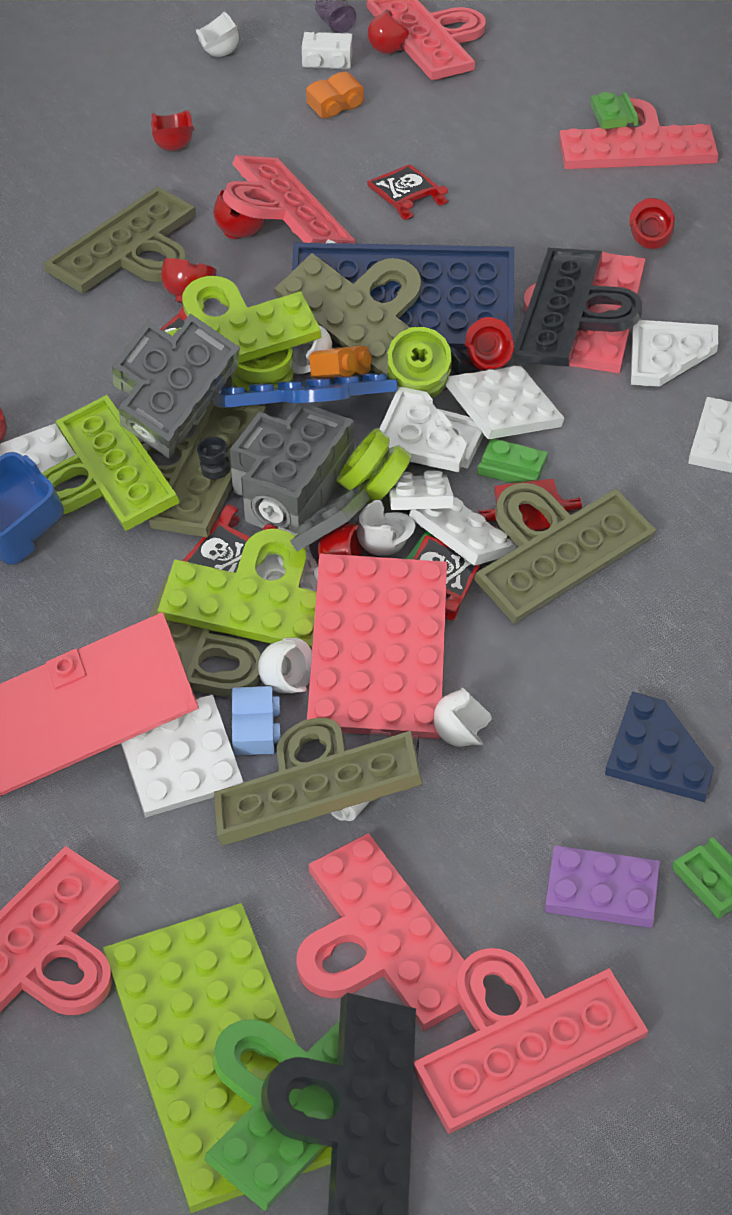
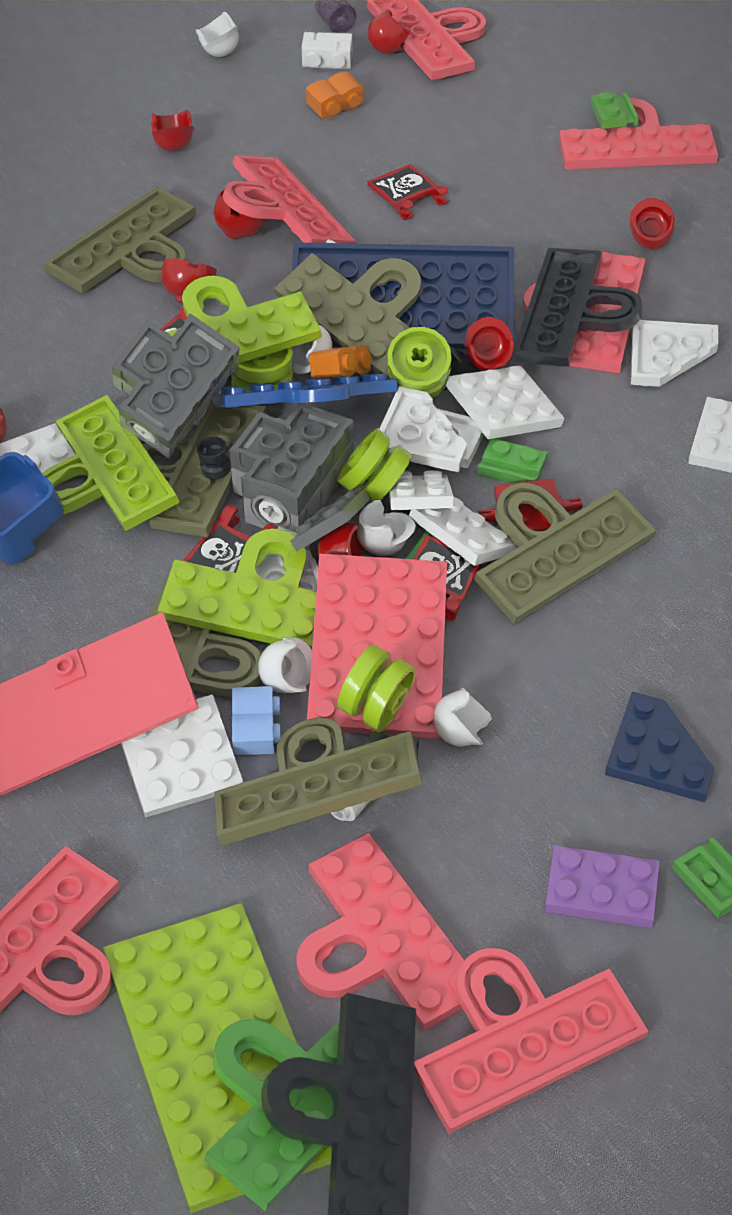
none -> lime wheel [337,644,417,732]

